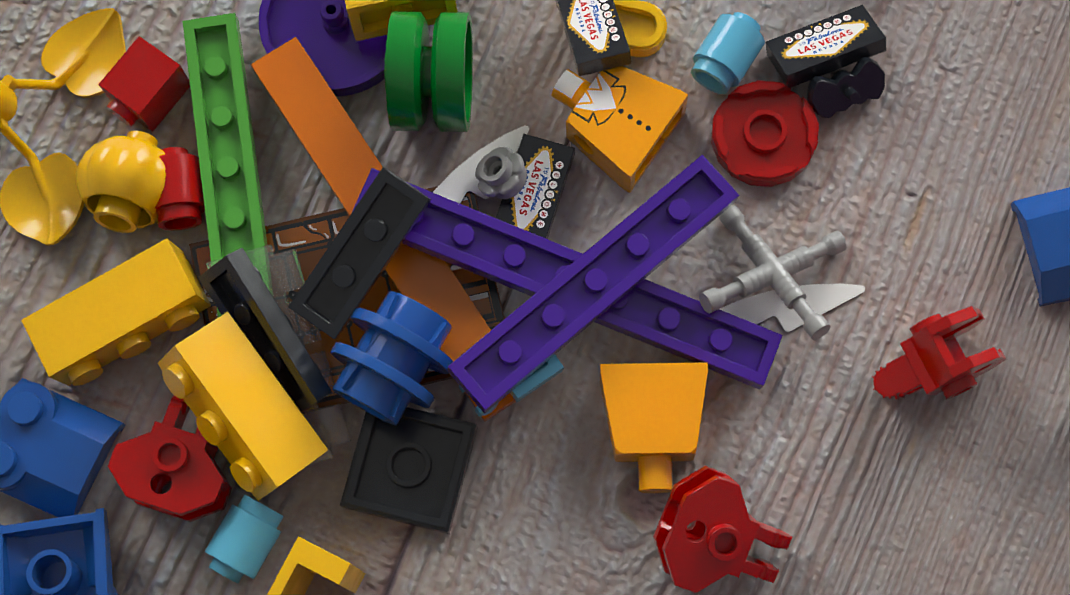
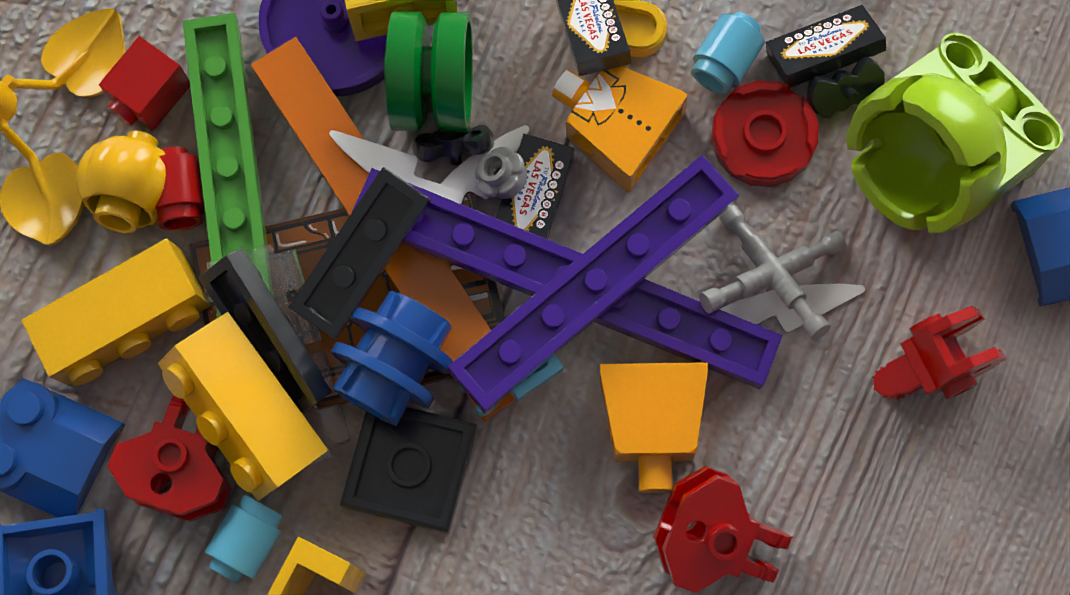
none -> white sticker [329,130,464,204]
none -> black piece [412,125,495,165]
none -> lime piece [846,33,1063,233]

